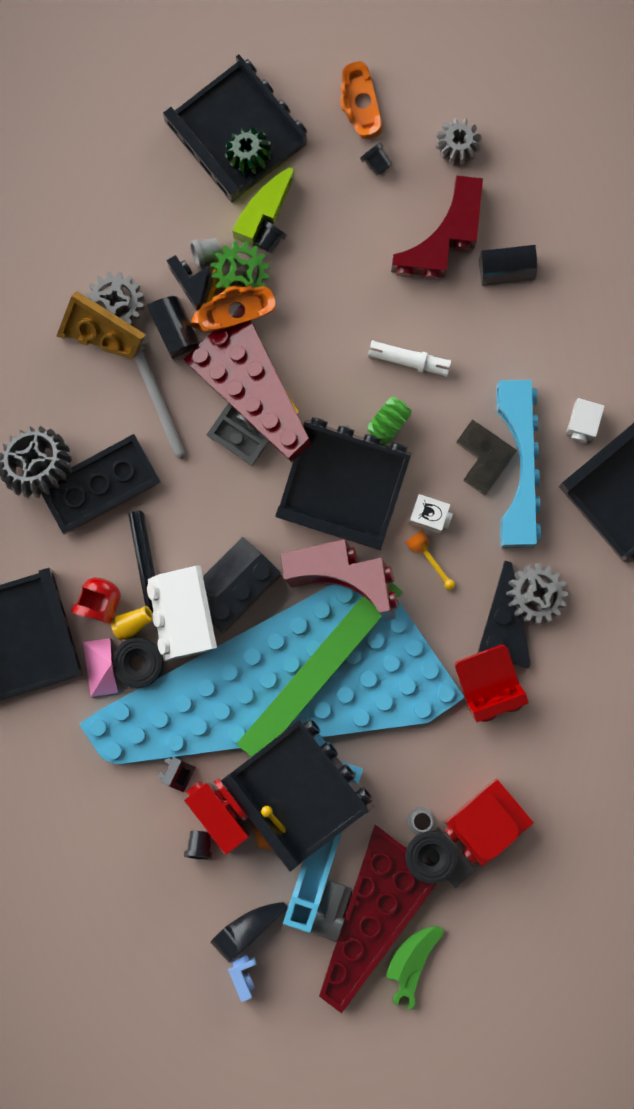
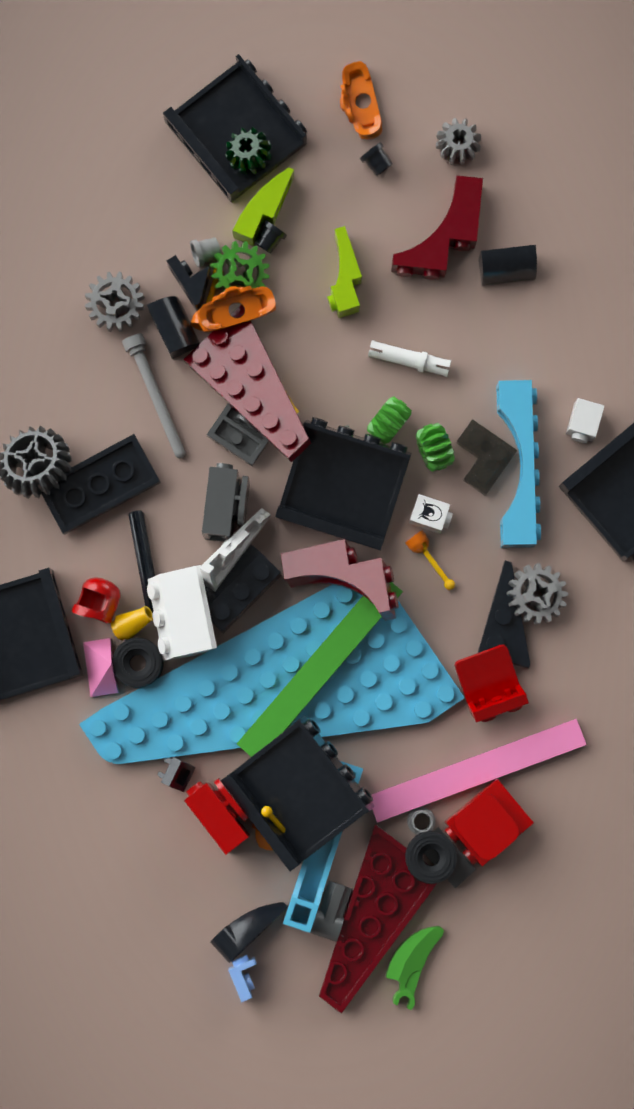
pearl gold wing [56,291,146,360] -> none
black piece [184,831,213,860] -> none
none -> white wing [200,508,271,592]
none -> dark grey brick [202,463,250,542]
none -> lime slope [327,226,362,318]
none -> bright pink tile [371,719,587,823]
none -> bright green gear [416,423,455,472]

